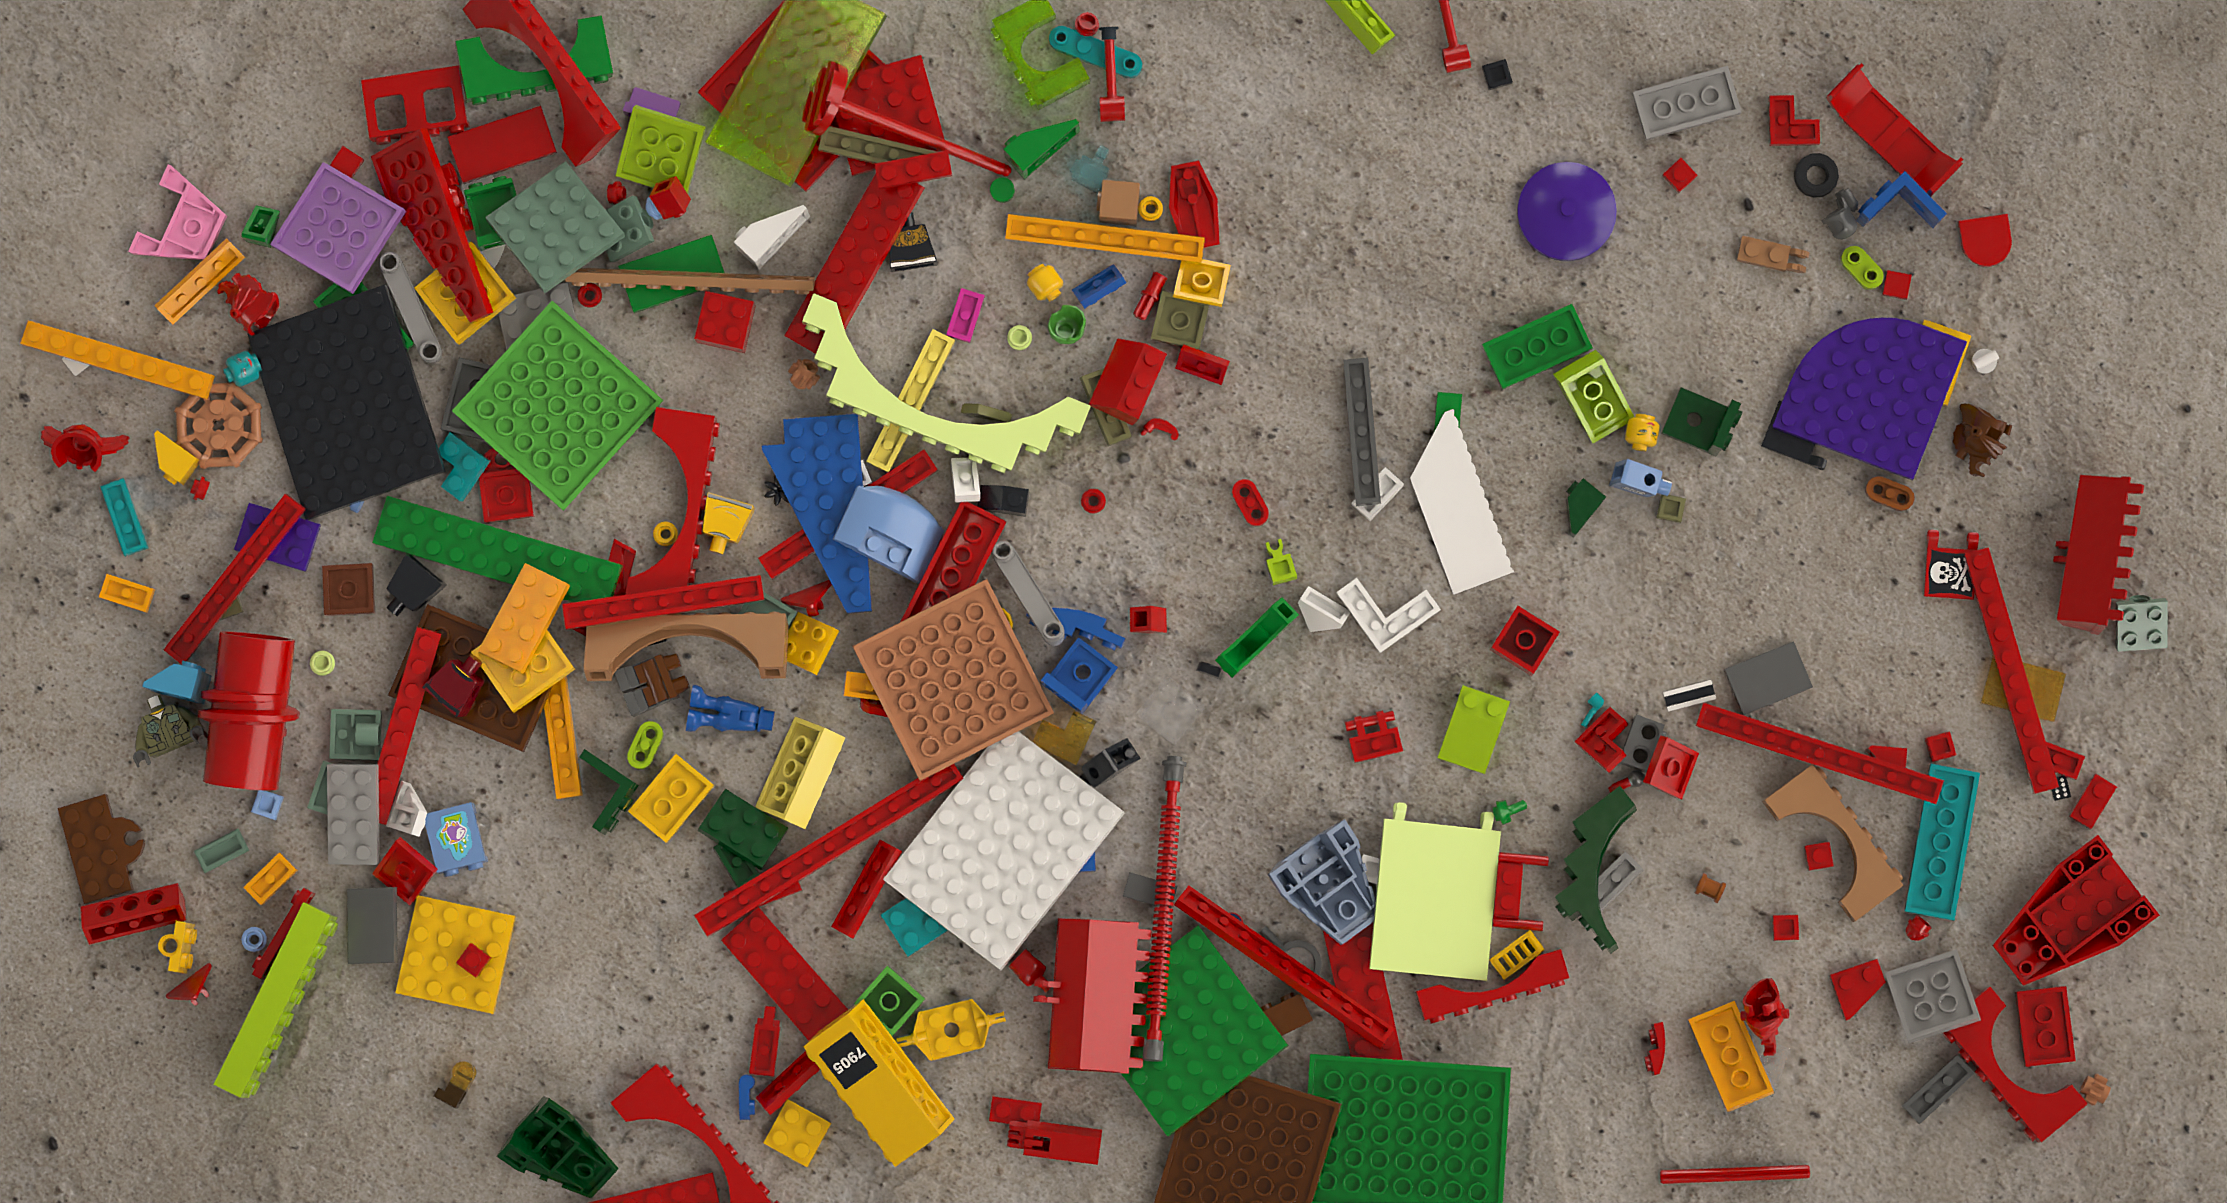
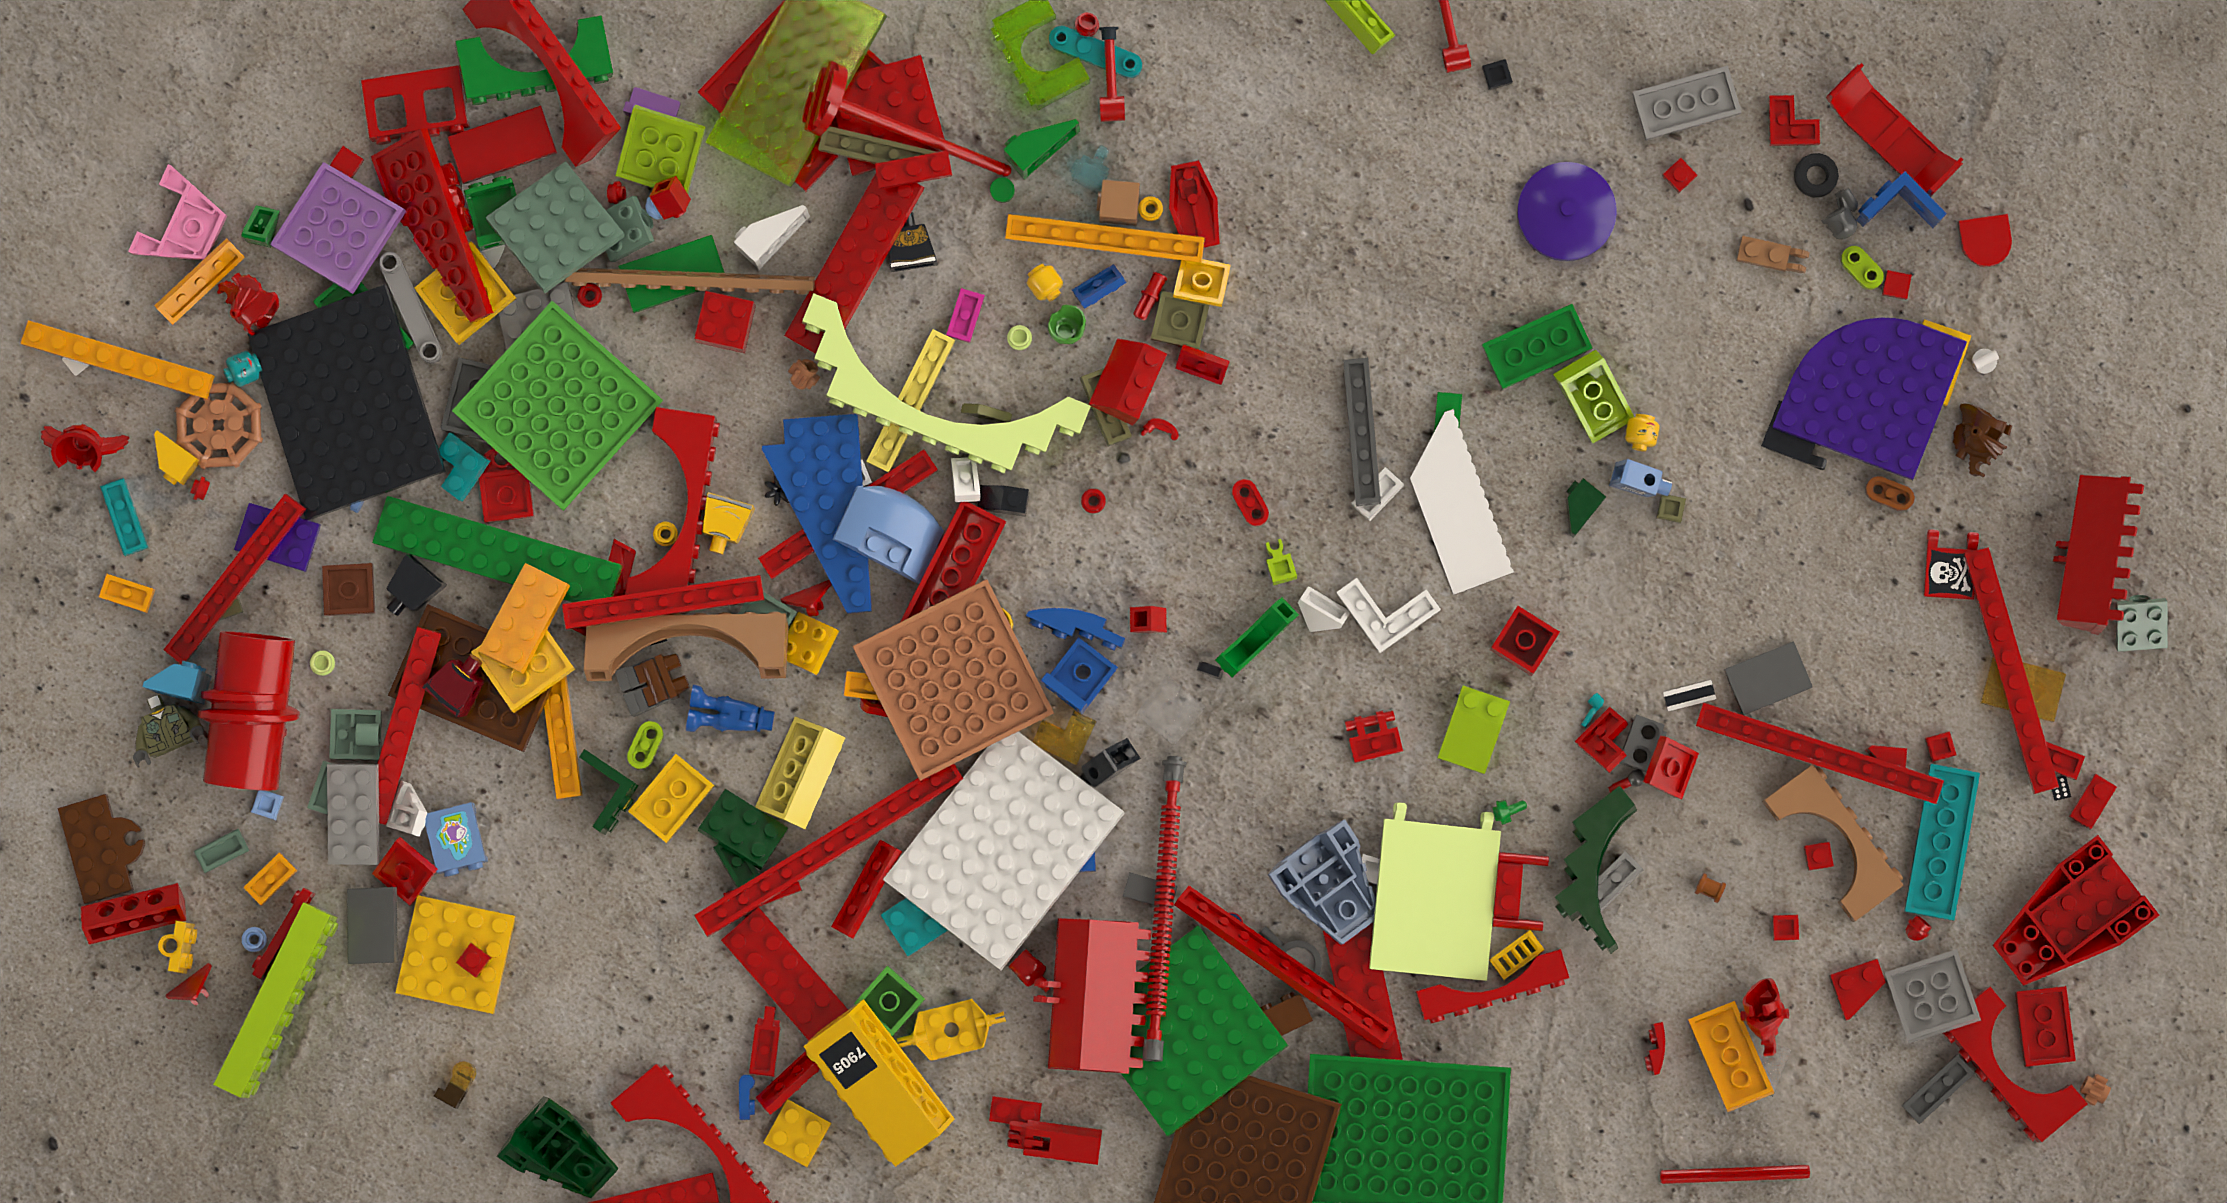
light grey piece [992,541,1065,646] -> none
dark green bracket [1661,387,1743,457] -> none

